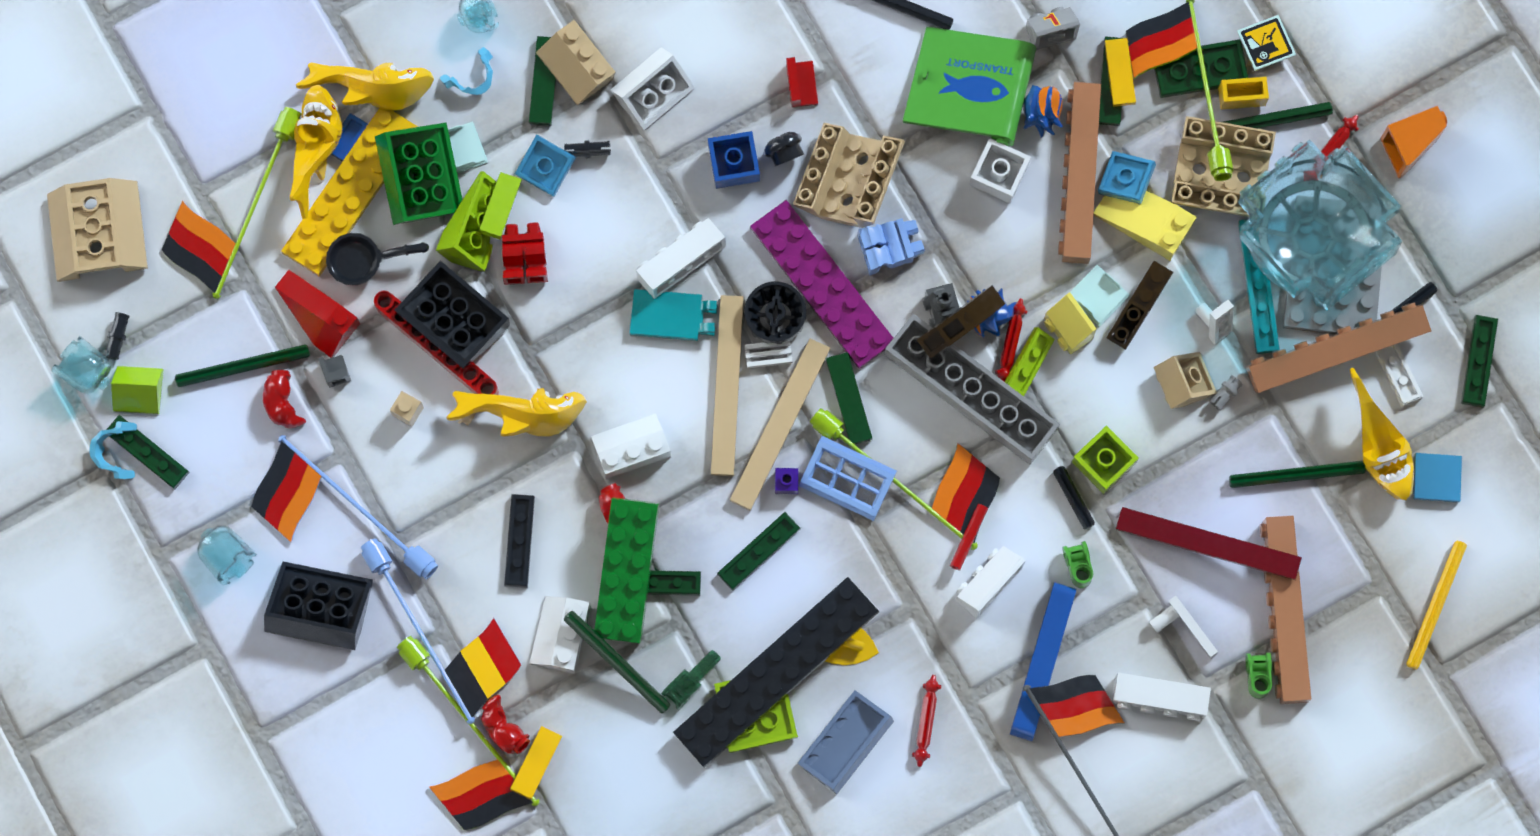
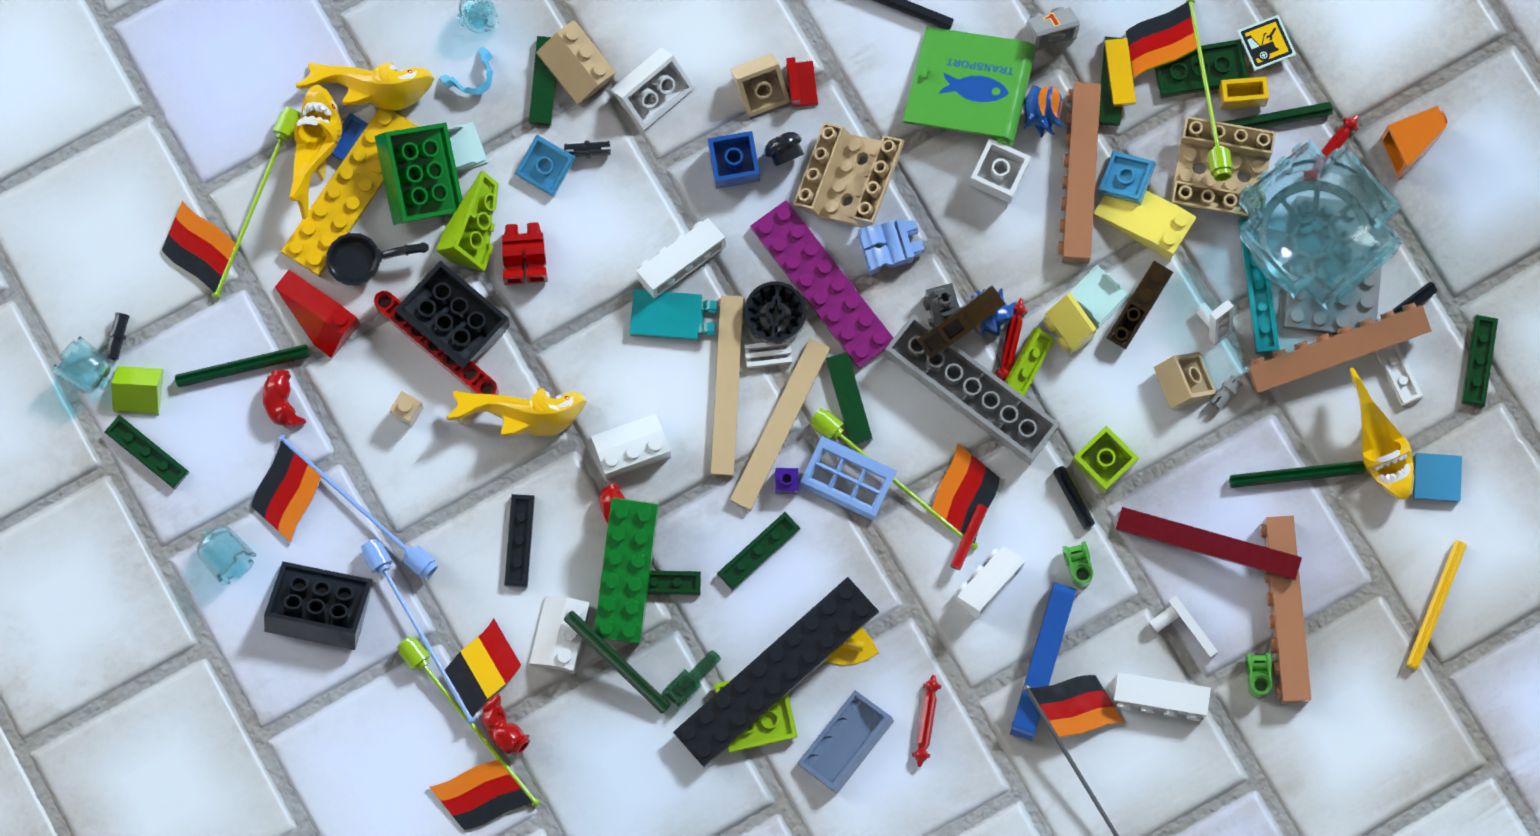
tan slope [47,178,148,282] -> none
medium azure helmet [90,421,137,479] -> none
dark grey panel [318,355,351,388] -> none
lime tile [479,172,522,240] -> none
yellow tile [510,726,562,800] -> none
none -> tan slope [730,53,790,118]

